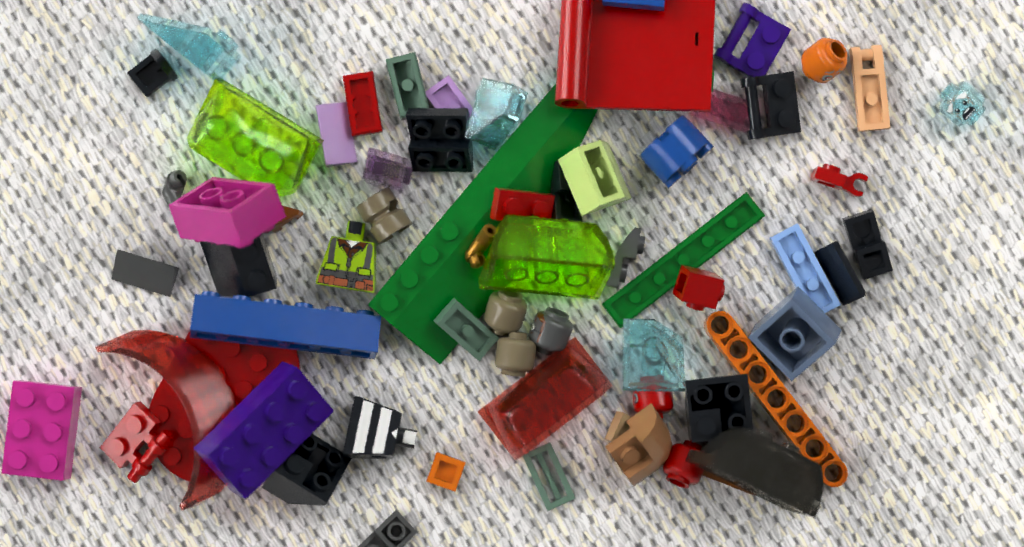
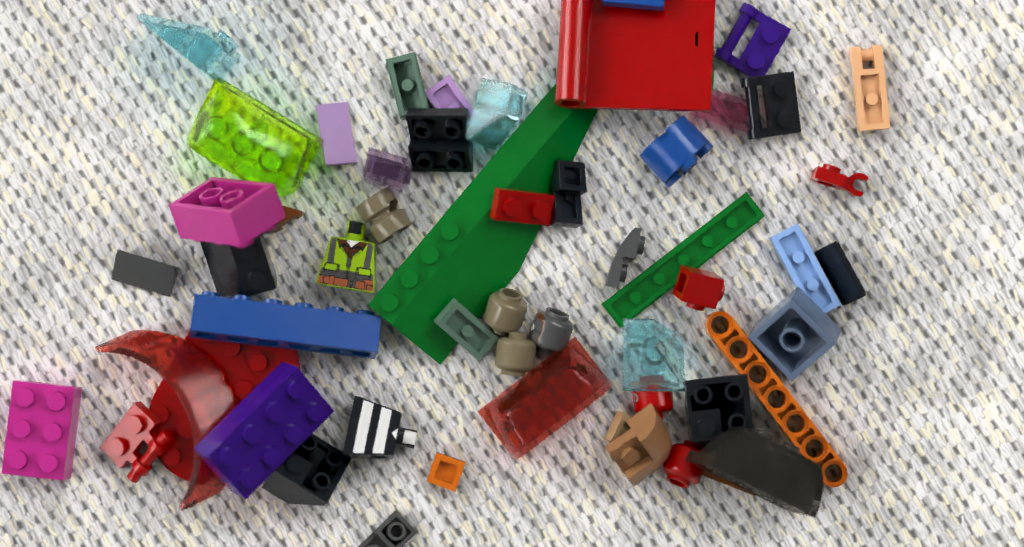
black tile [127,49,178,98] -> none
dark grey arm [162,170,187,205] -> none
red plate [343,71,383,137] -> none
pearl gold arm [465,224,498,269] -> none
clear neon green windscreen [479,215,615,299] -> none
sand green tile [522,442,576,511] -> none
yellowish green slope [558,140,632,216] -> none
orange head [801,38,848,83] -> none
black slope [842,209,893,280] -> none
clear light blue head [939,81,986,126] -> none

